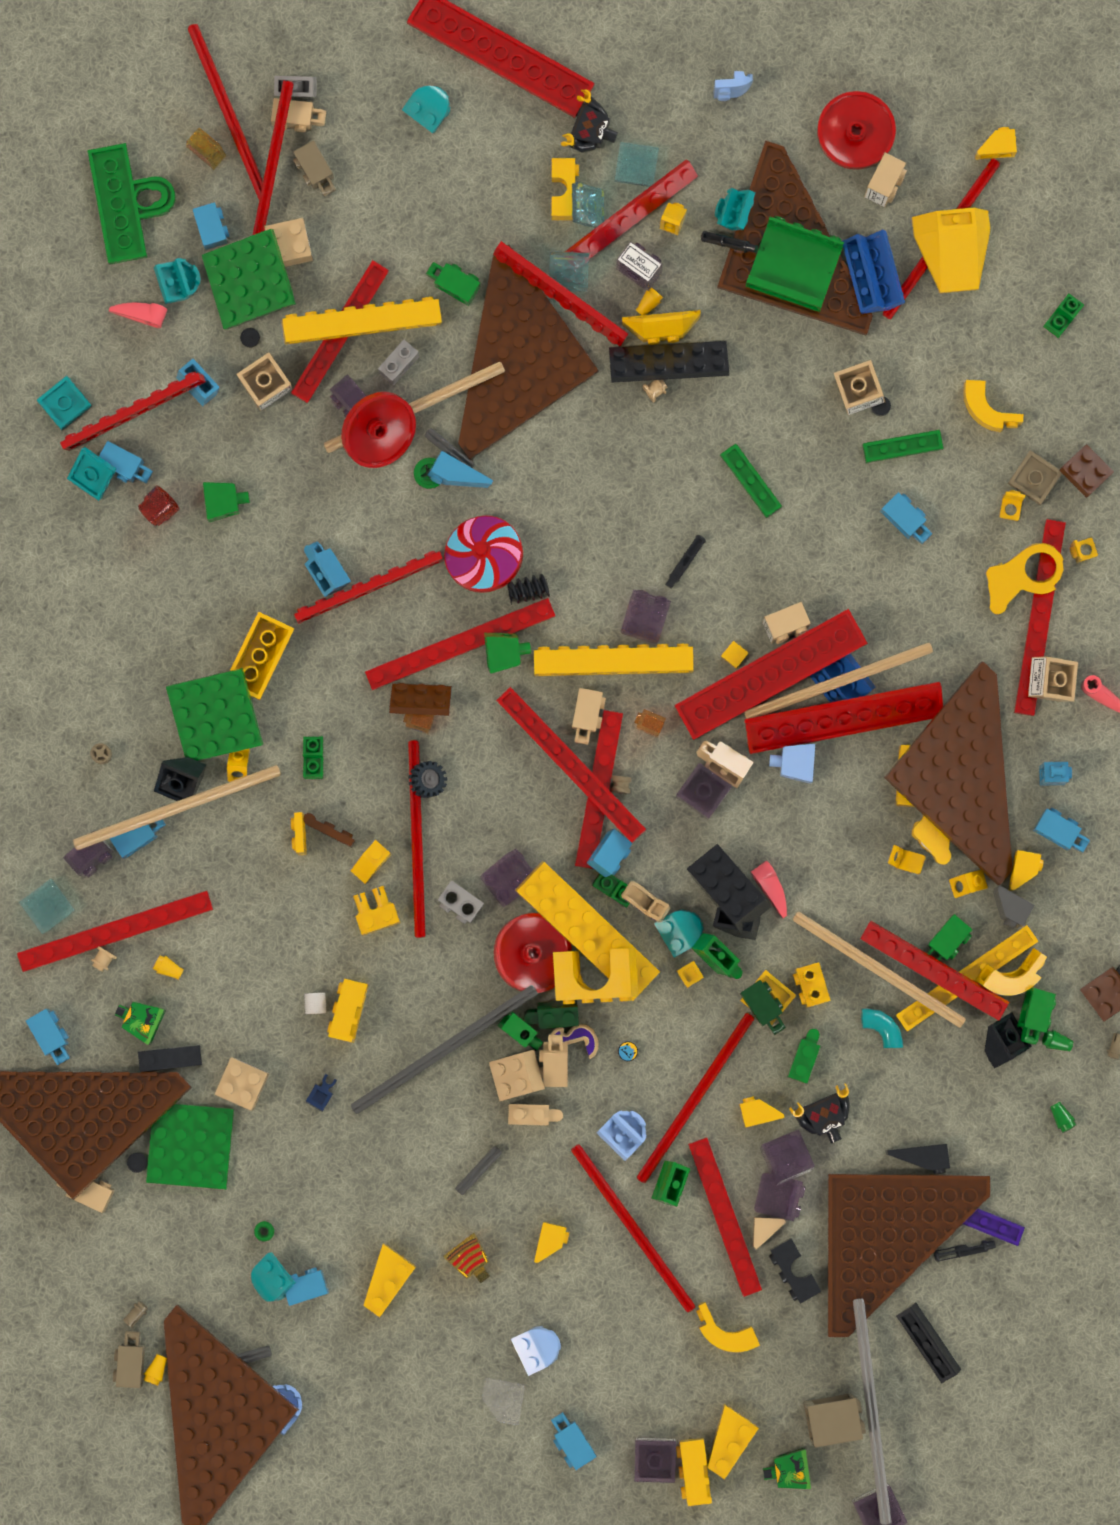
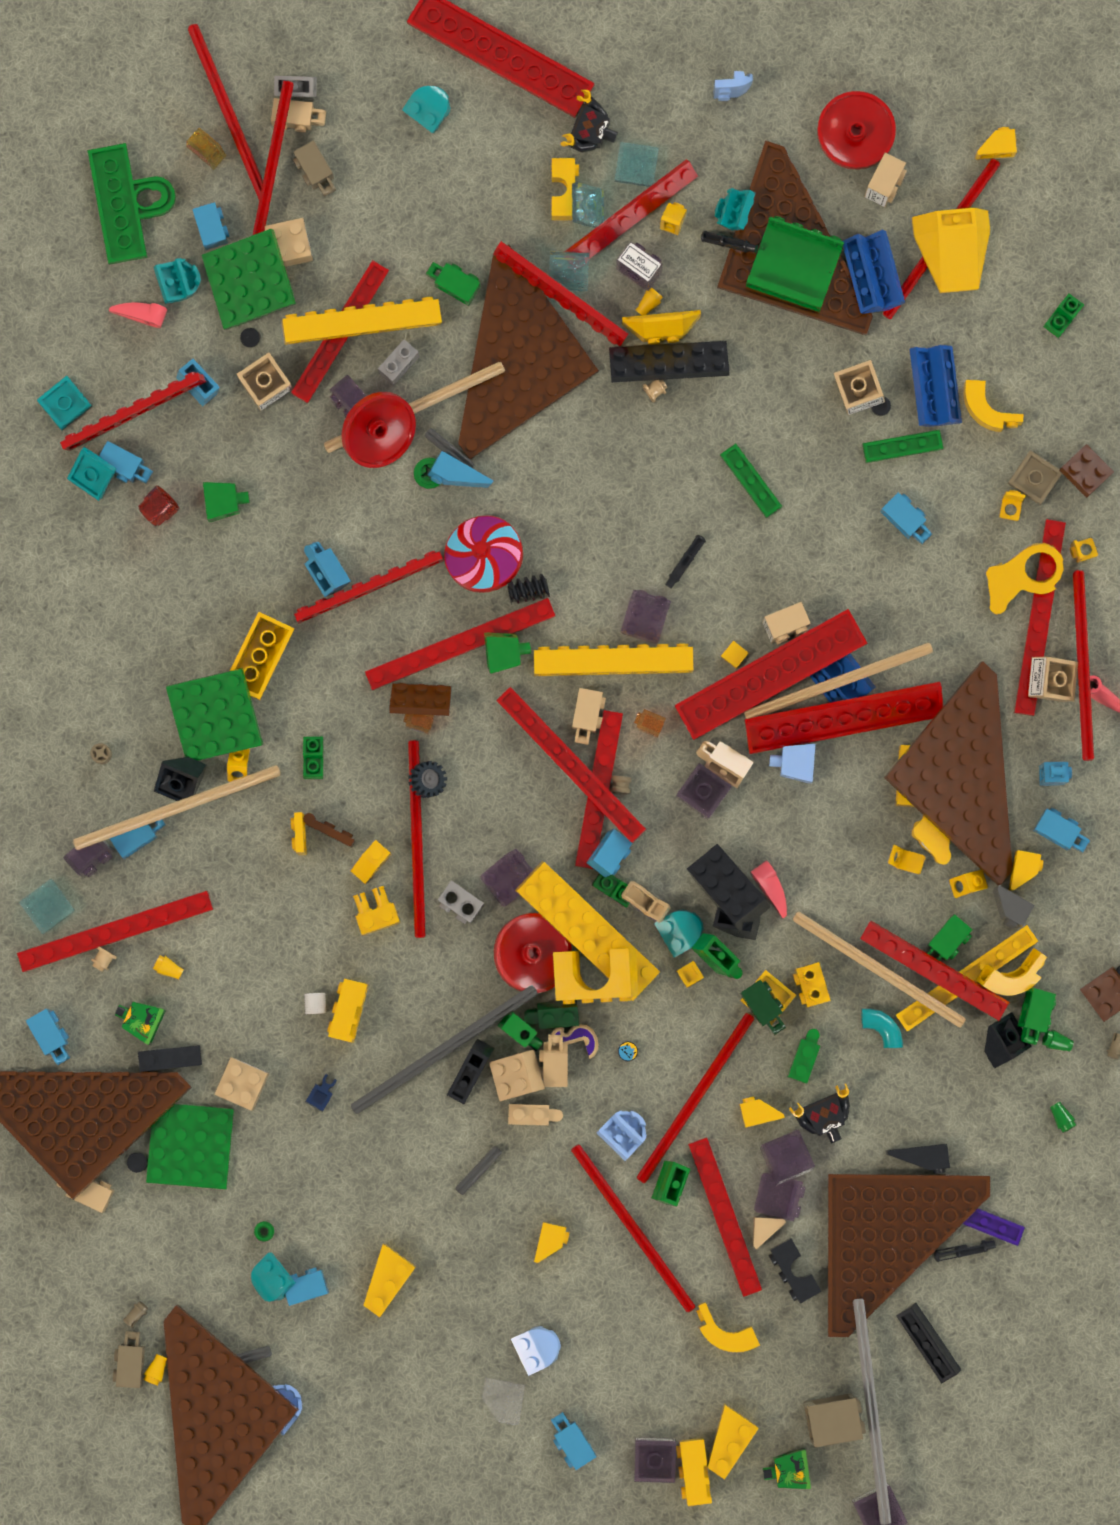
torso [443,1232,490,1283] -> none
none -> black slope [447,1039,495,1104]
none -> blue slope [909,345,962,427]
none -> red axle [1073,570,1094,761]

